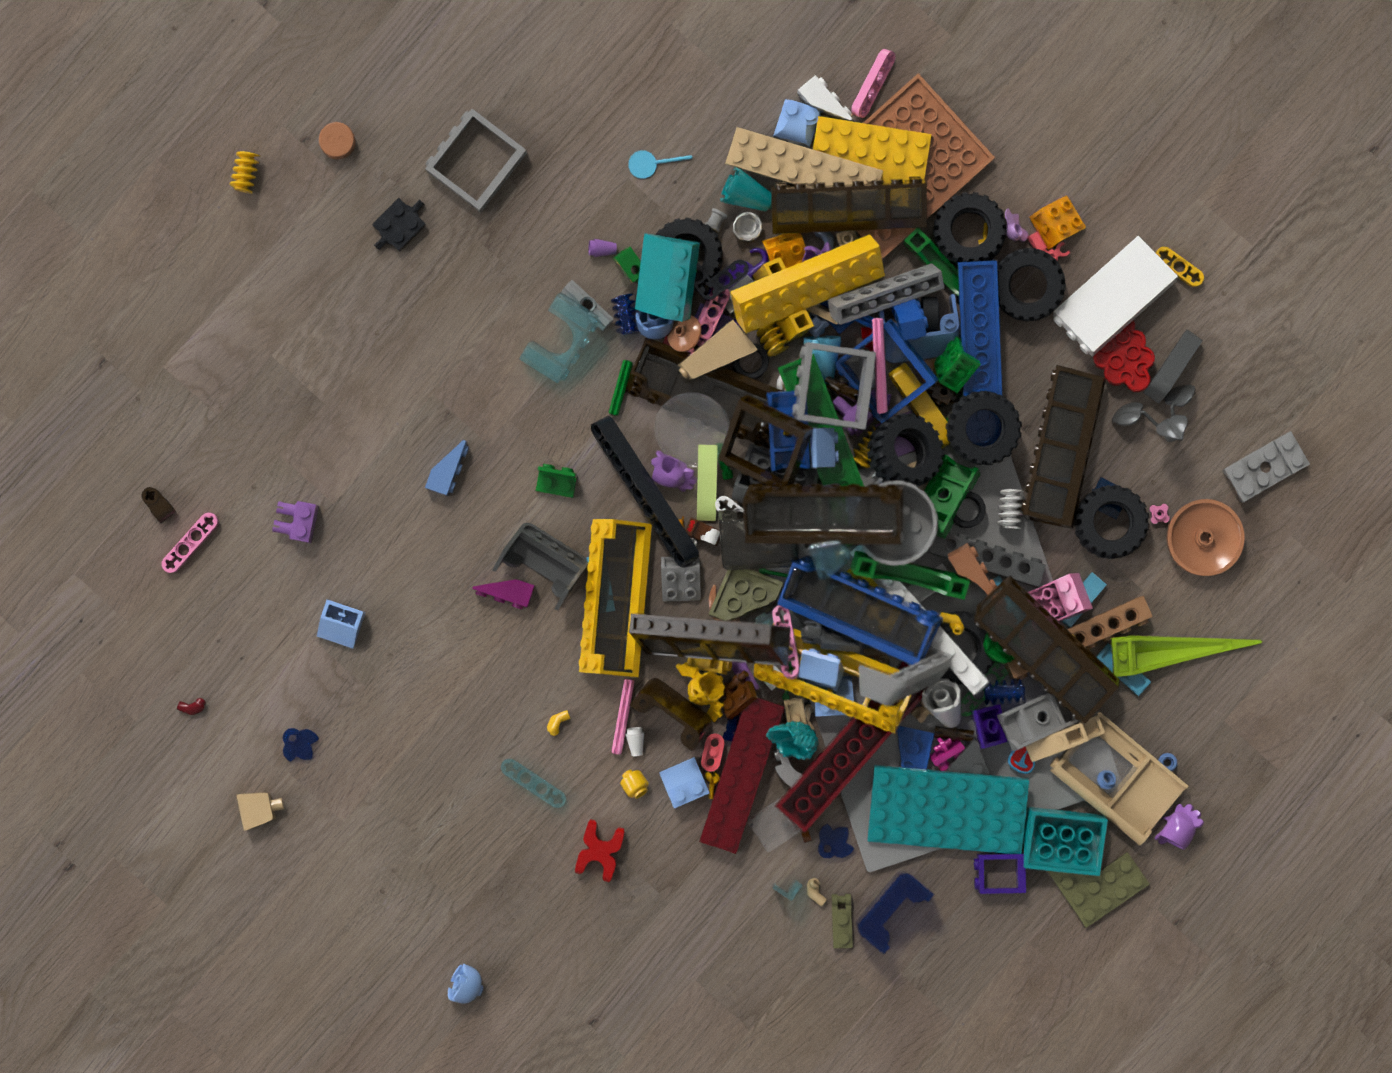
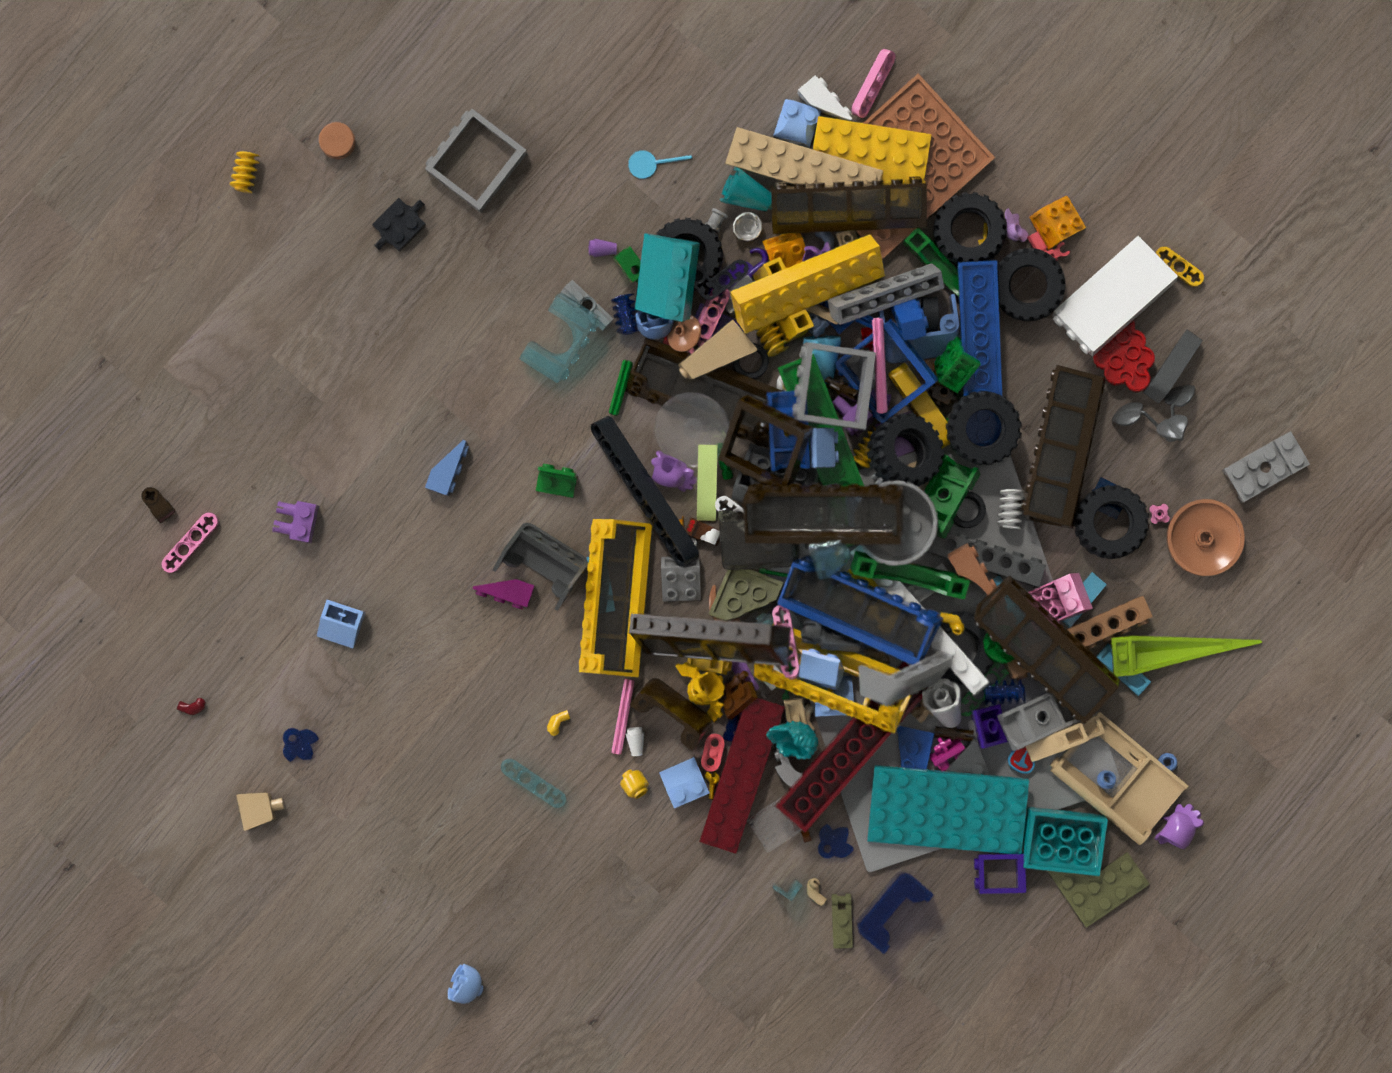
red piece [575,819,625,883] -> none

